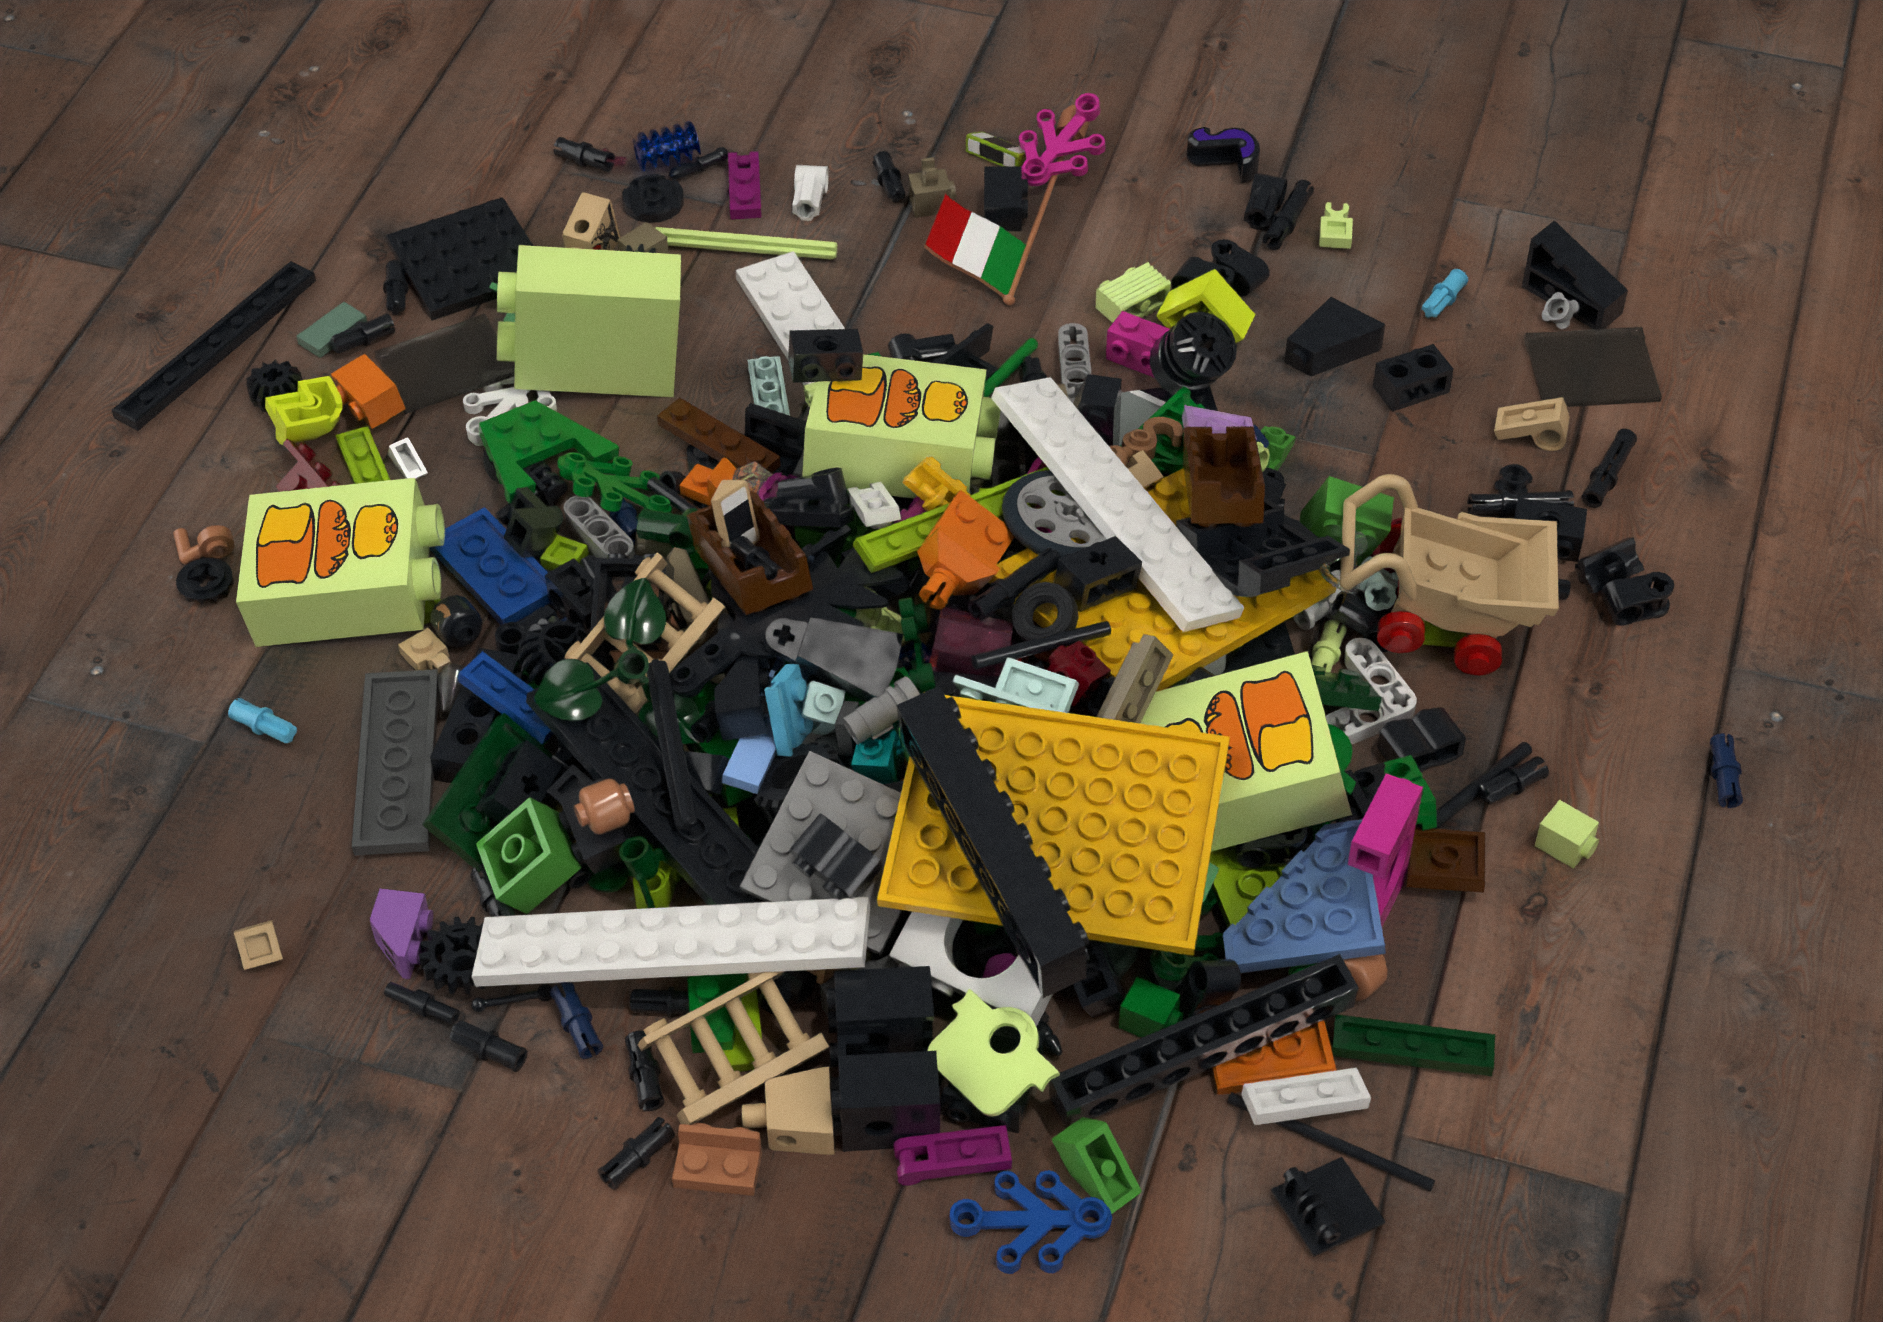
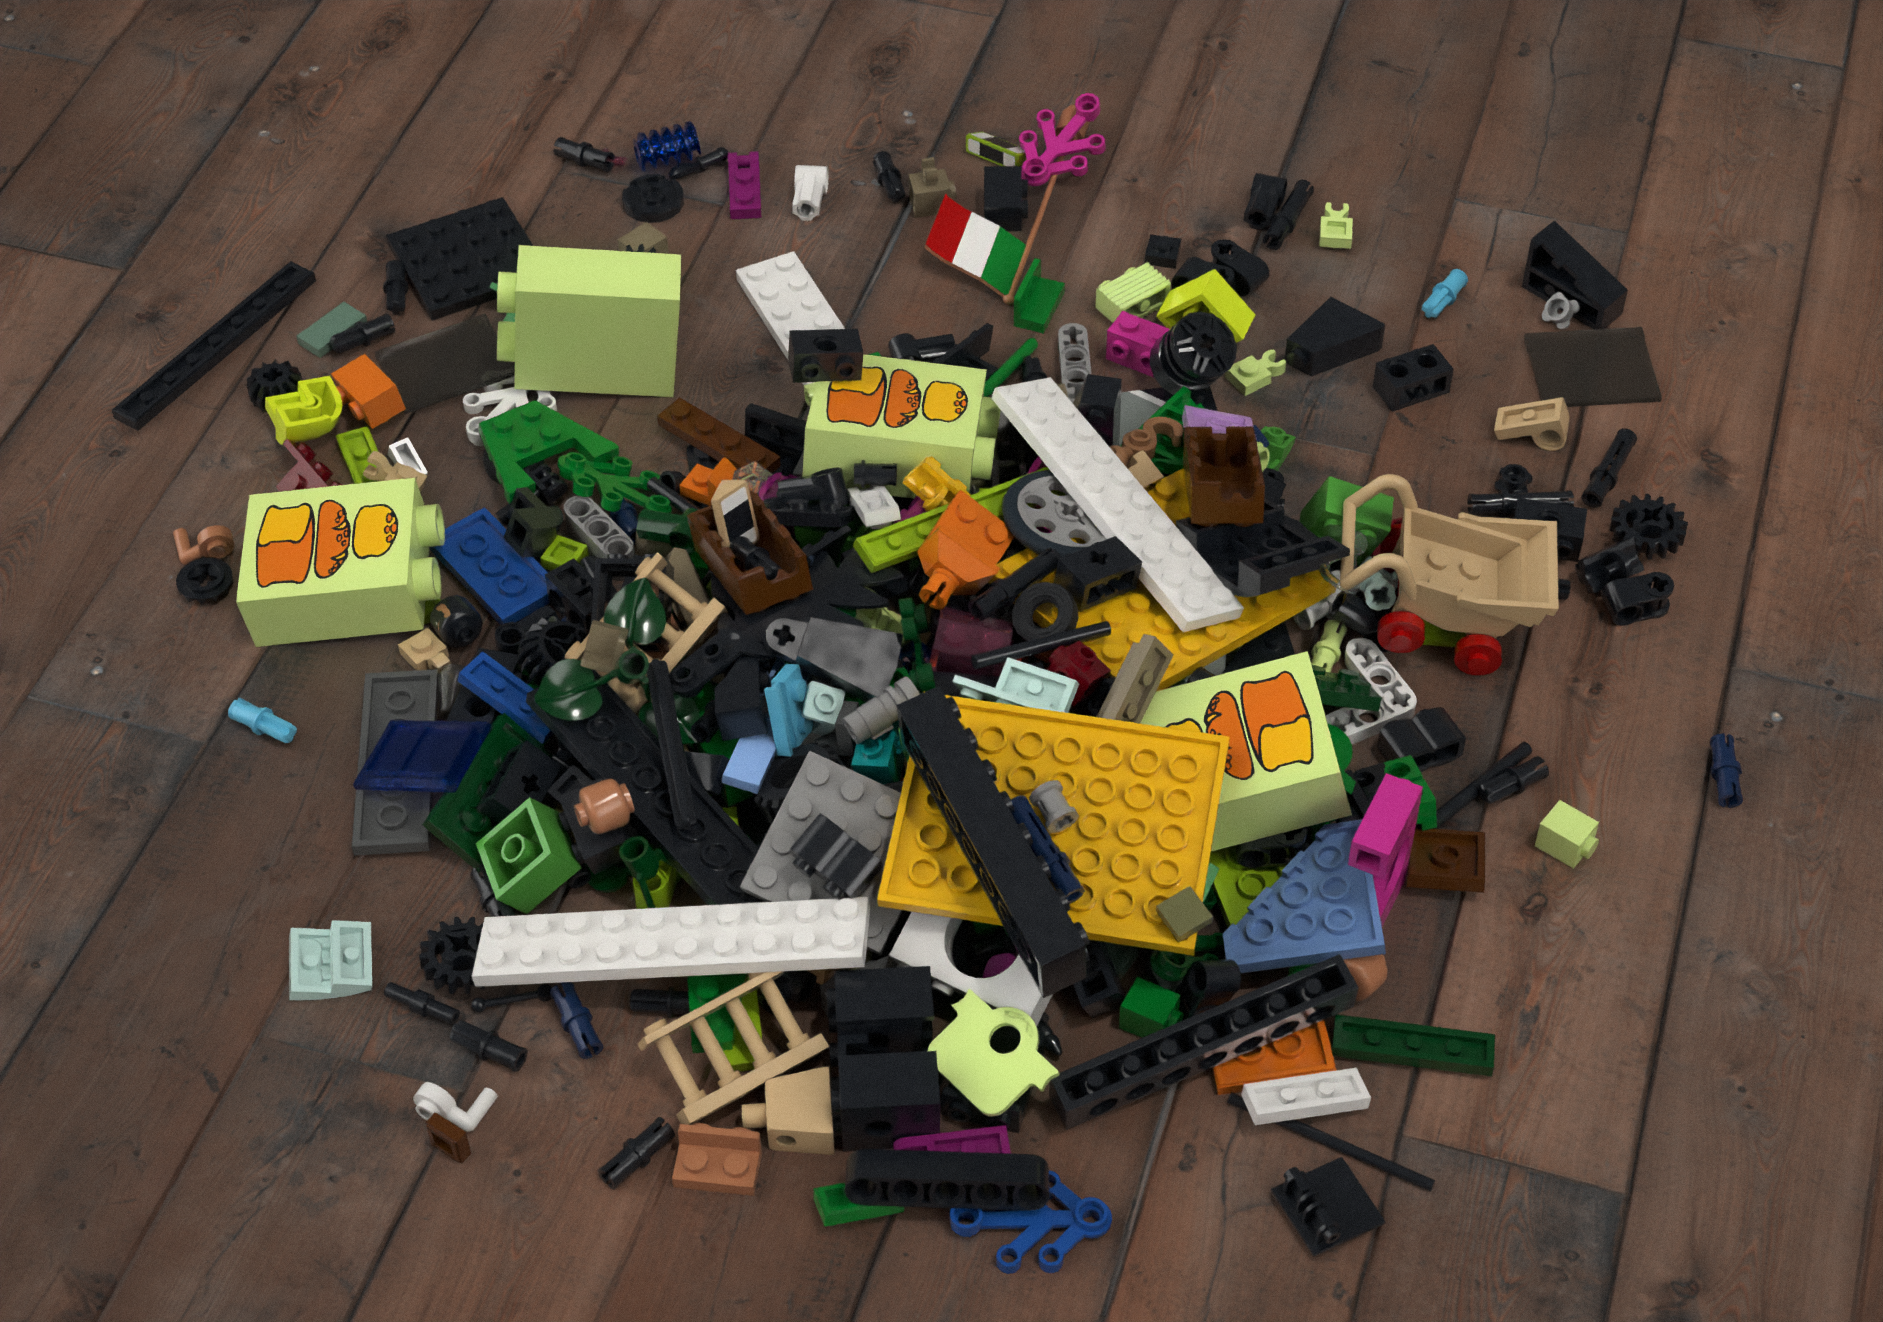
tan plate [234,920,283,970] -> none
medium lavender slope [370,889,433,979] -> none
tan torso [562,192,621,251] -> none
black pin [625,1030,665,1111] -> none
yellowish green axle [656,227,837,260] -> none
light aqua tile [747,356,790,416] -> none
bright green slope [1051,1117,1142,1214] -> none
black animal [1187,127,1260,183] -> none
none -> light aqua slope [289,920,372,1000]
none -> clear blue piece [353,720,492,793]
none -> tan plate [363,451,428,492]
none -> white plate [413,1082,498,1132]
none -> reddish brown tile [426,1112,471,1163]
none -> dark tan panel [580,620,629,673]
none -> green plate [813,1183,905,1227]
none -> black beam [845,1149,1050,1211]
none -> black pin [854,460,897,488]
none -> dark blue pin [1011,795,1085,904]
none -> green panel [1014,258,1065,334]
none -> light grey bush [1029,780,1079,833]
none -> black plate [1145,234,1181,269]
none -> olive tile [1156,886,1213,942]
none -> yellowish green plate [1225,350,1286,396]
none -> black gear [1609,494,1688,560]

